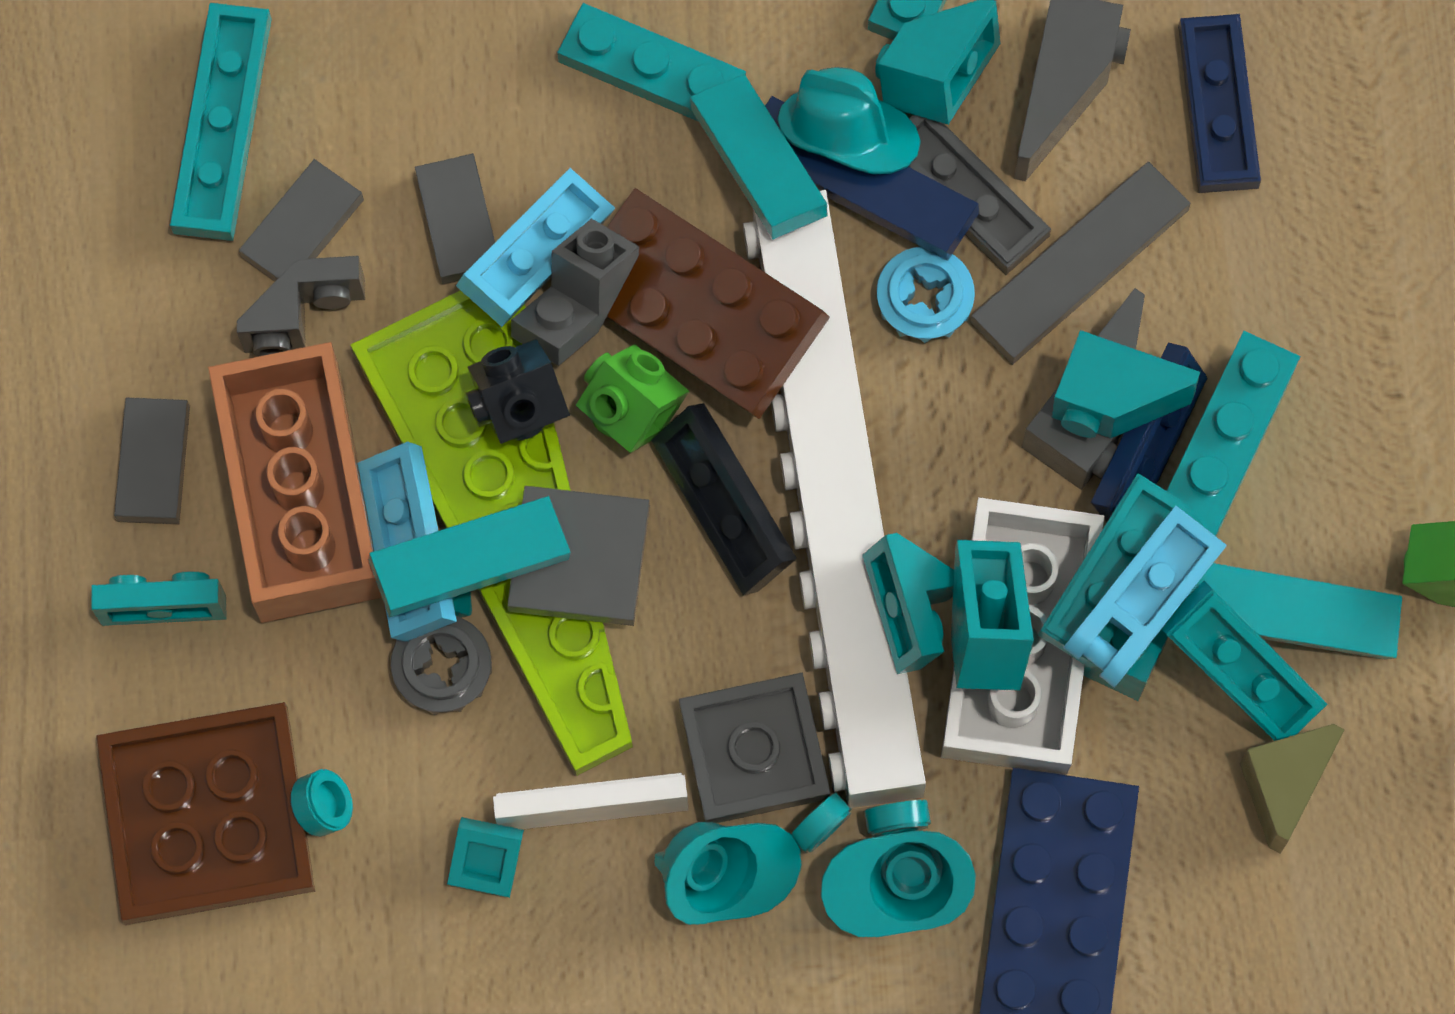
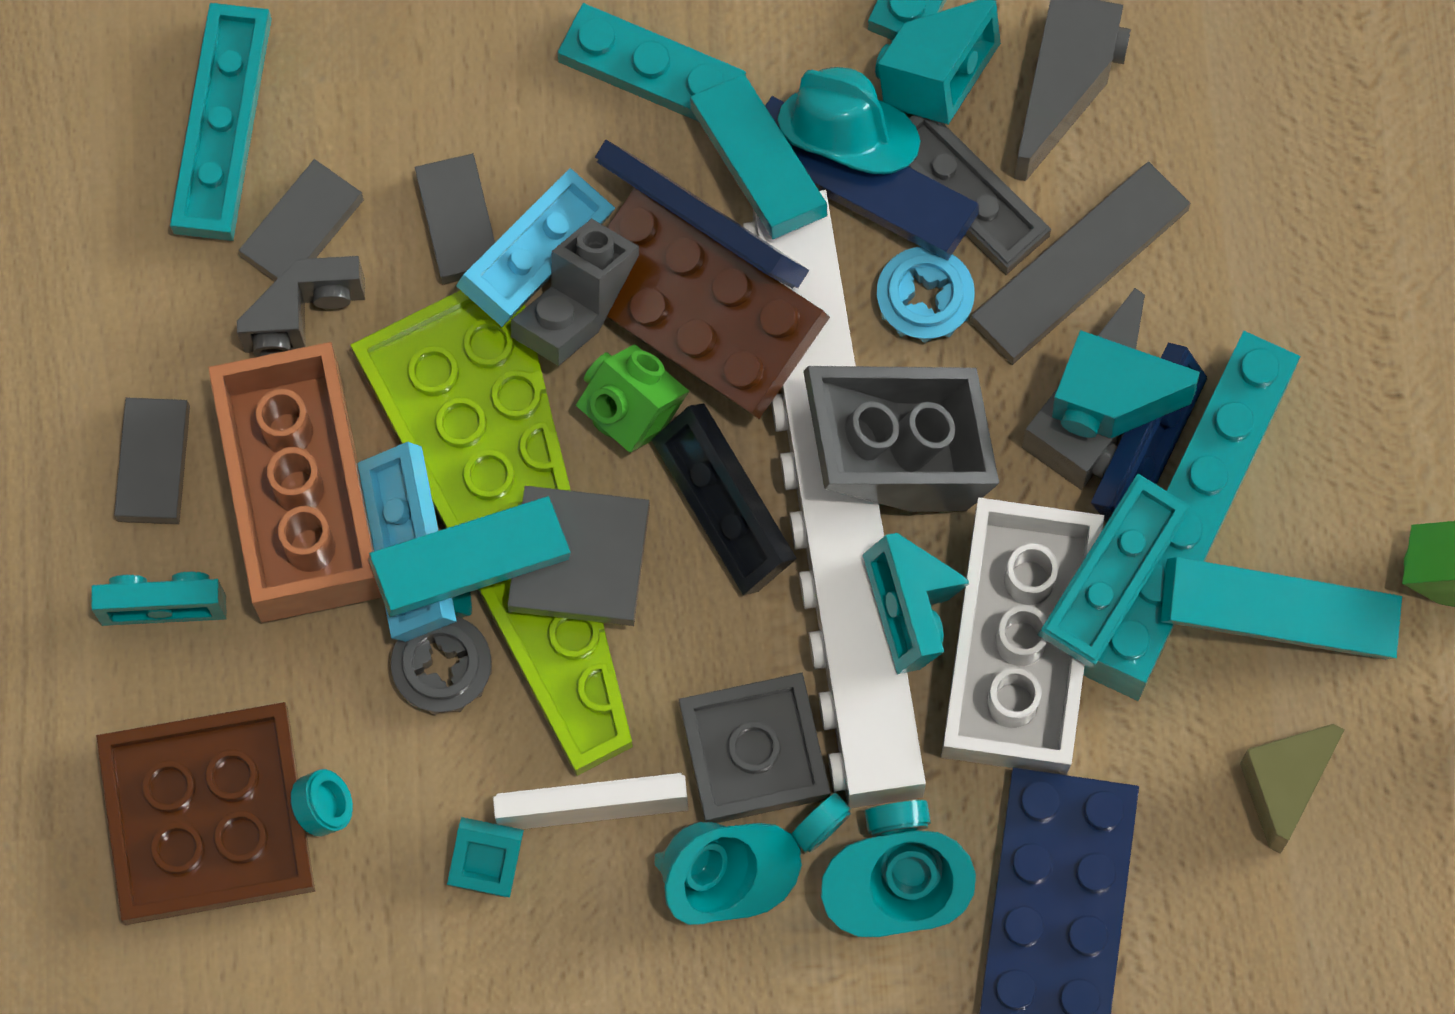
black brick [465,339,570,444] -> none
teal slope [951,540,1034,691] -> none
medium azure plate [1063,506,1227,688] -> none
teal tile [1162,580,1328,741] -> none
dark blue tile [1178,14,1261,193] -> none
none -> dark blue tile [595,139,809,289]
none -> dark grey slope [803,366,999,512]

